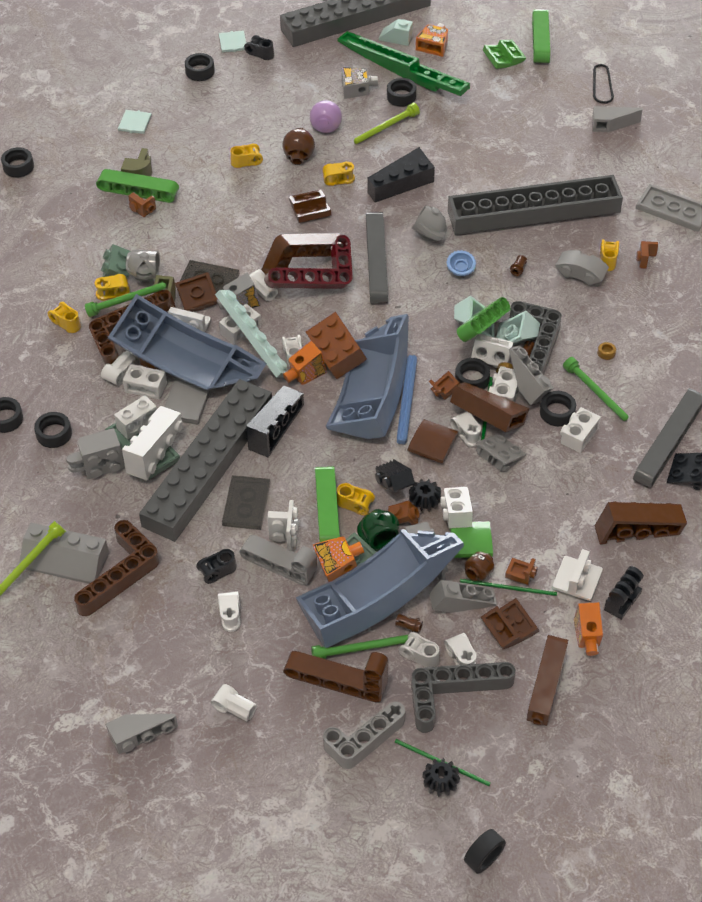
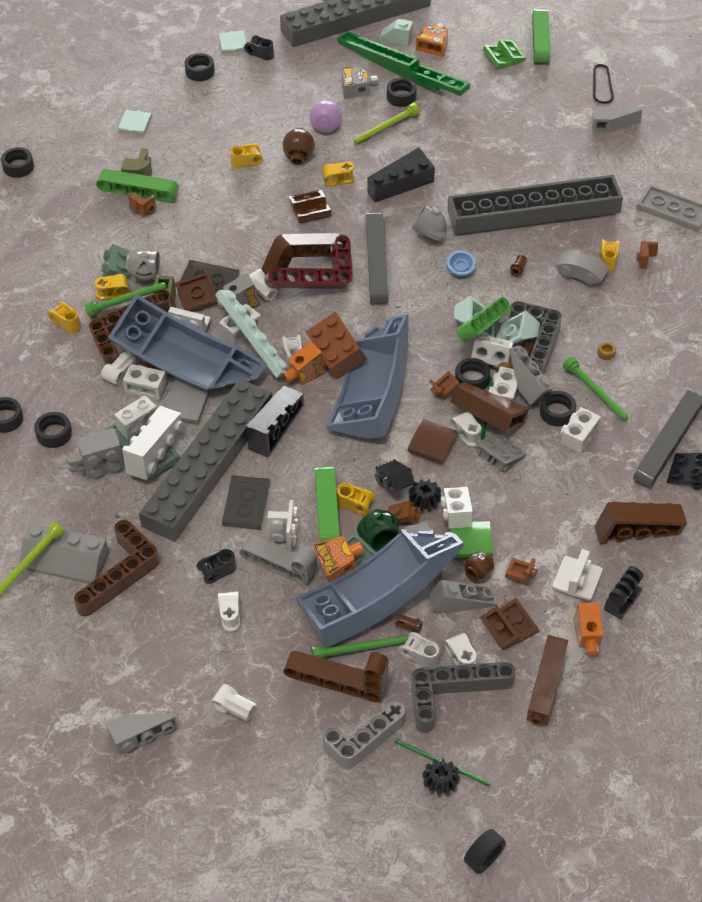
medium blue axle [397,355,417,445] -> none
green piece [460,578,557,596] -> none

